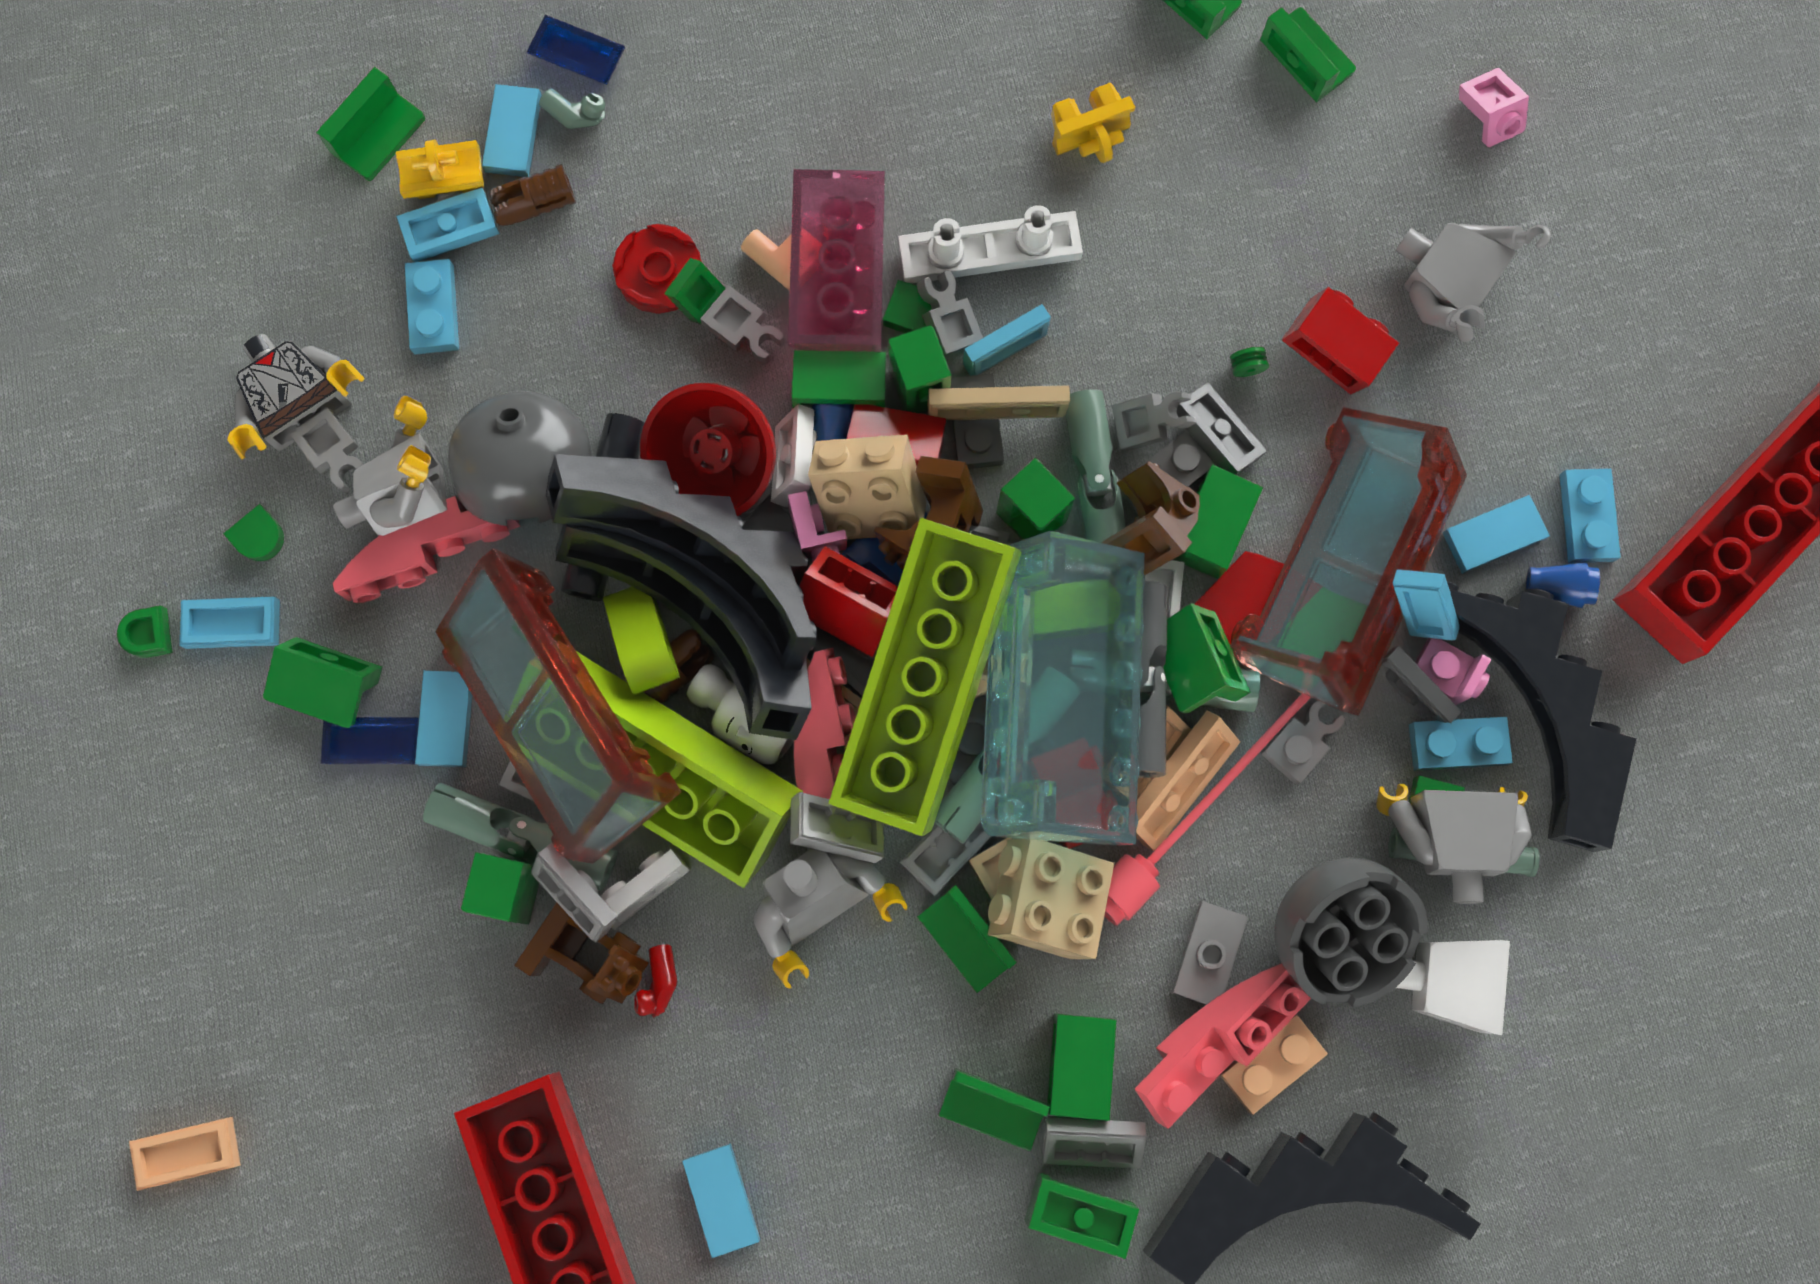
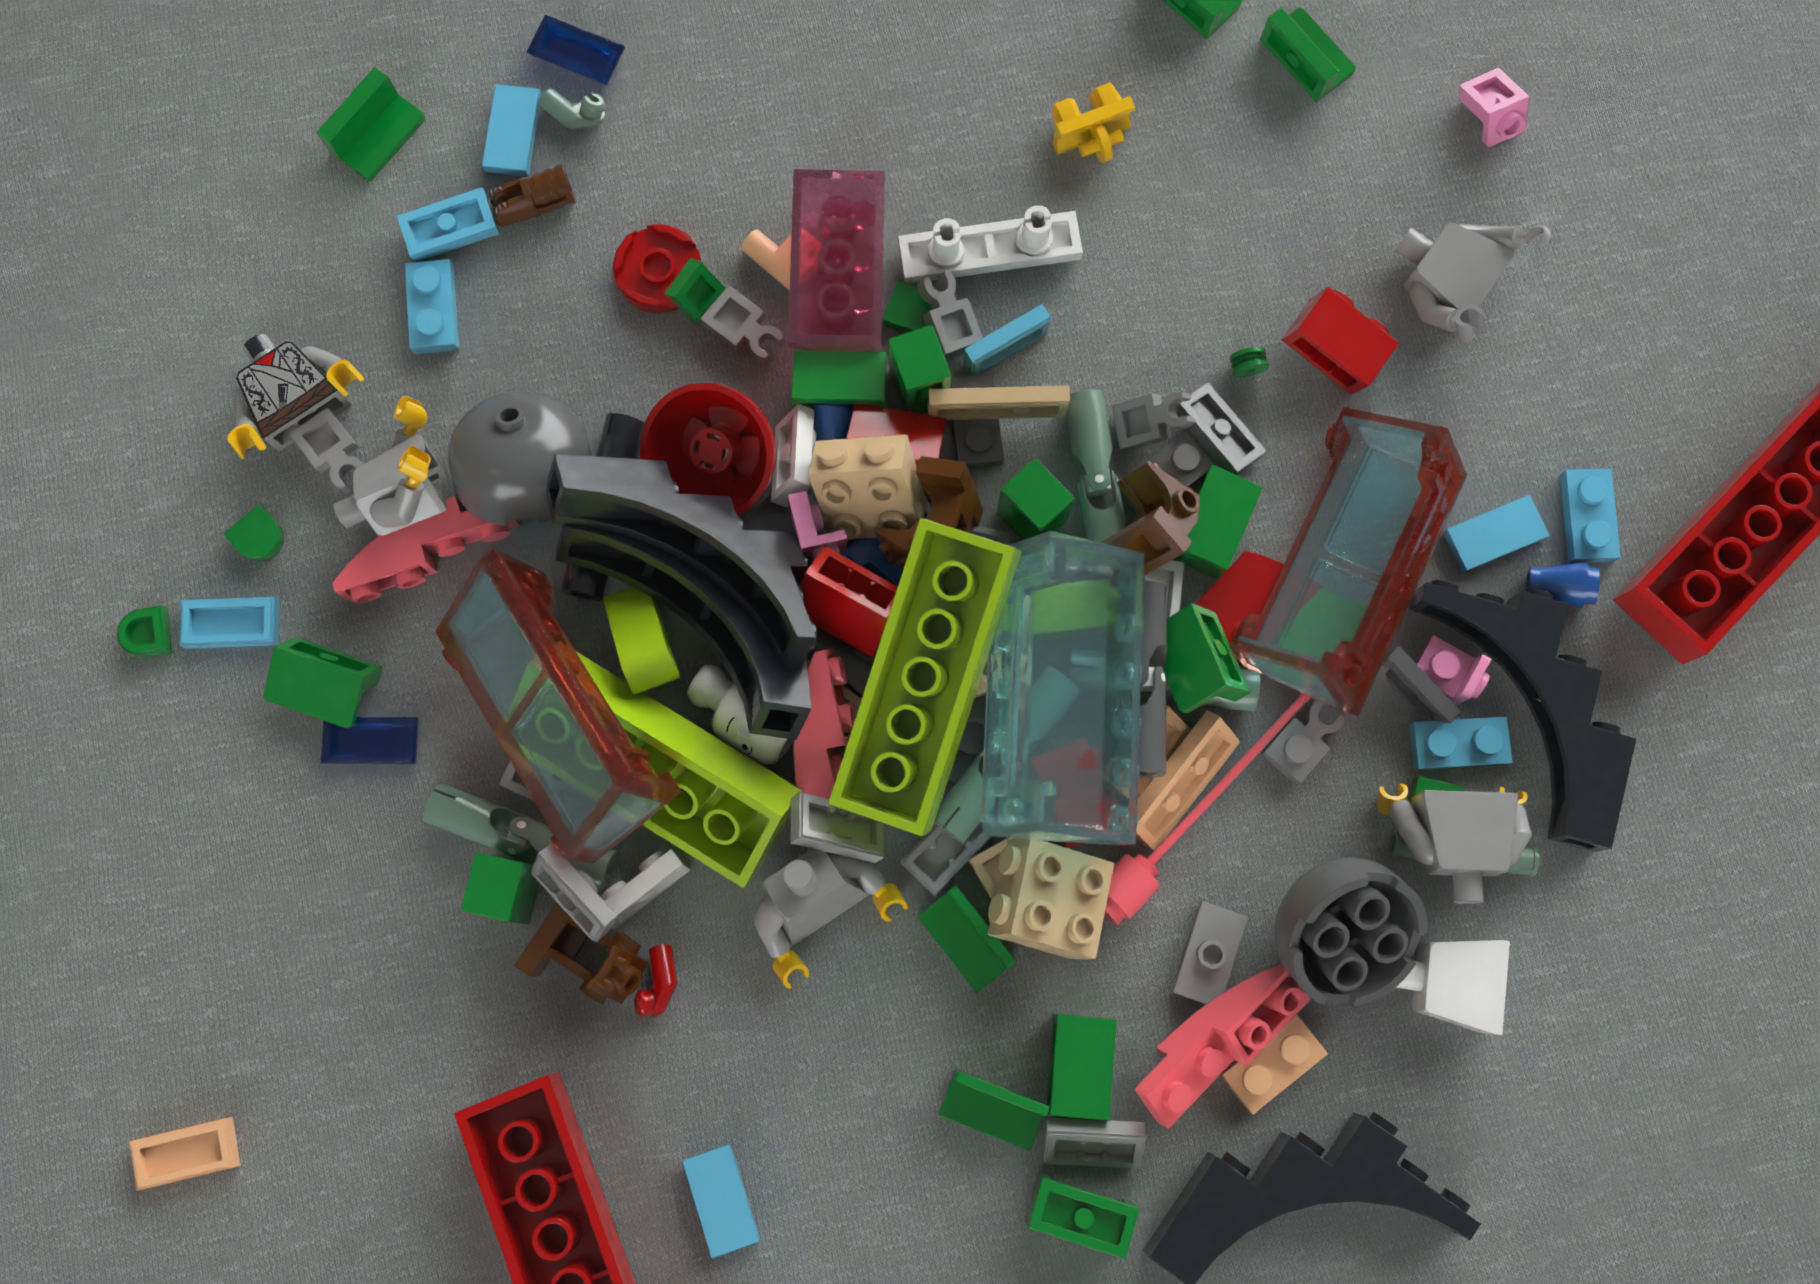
yellow hips [396,139,484,199] -> none
medium azure tile [415,670,474,767] -> none
reddish brown hinge [626,628,715,704] -> none
medium azure tile [1393,569,1460,641] -> none

